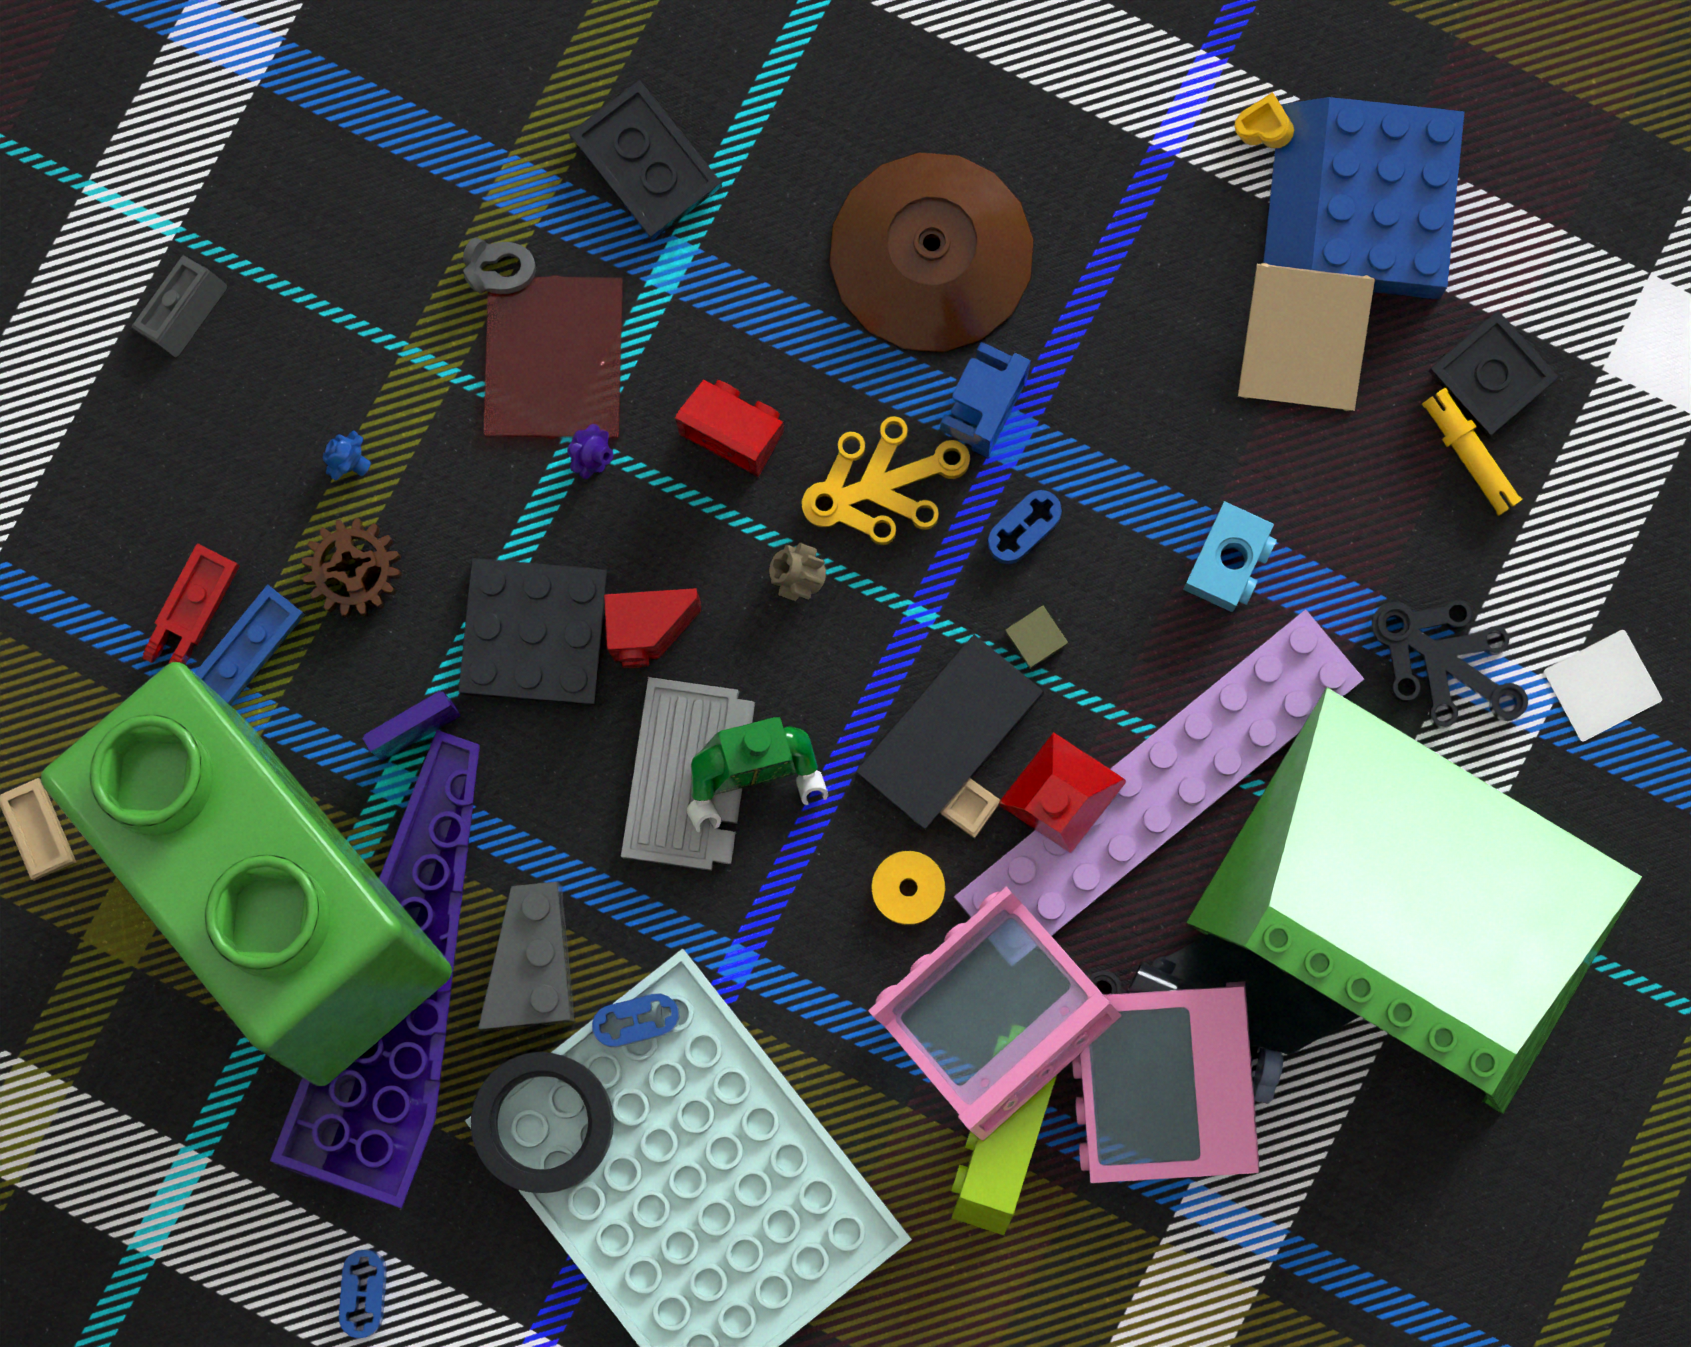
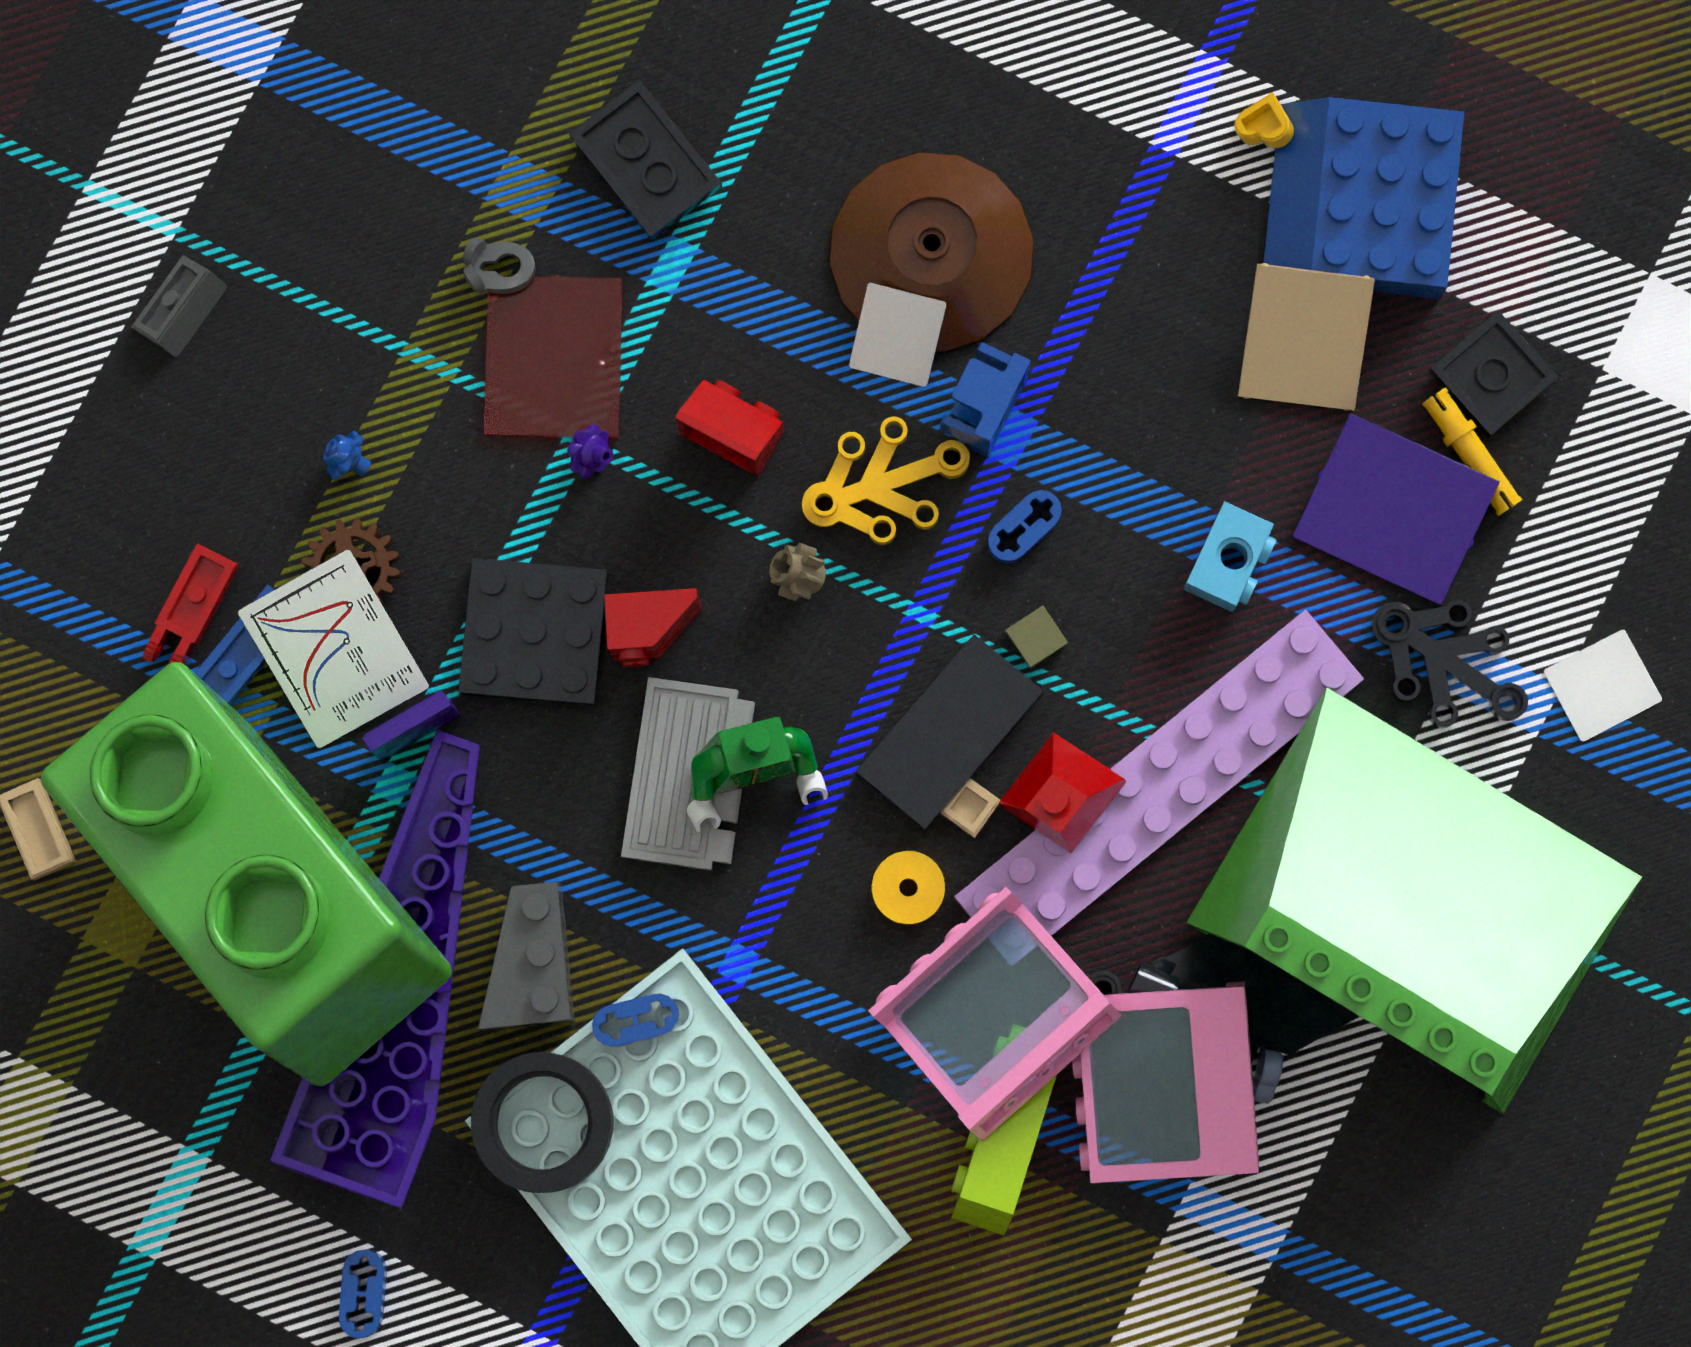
none -> white sticker [238,550,429,748]
none -> white sticker [849,283,946,387]
none -> dark purple piece [1292,413,1500,605]

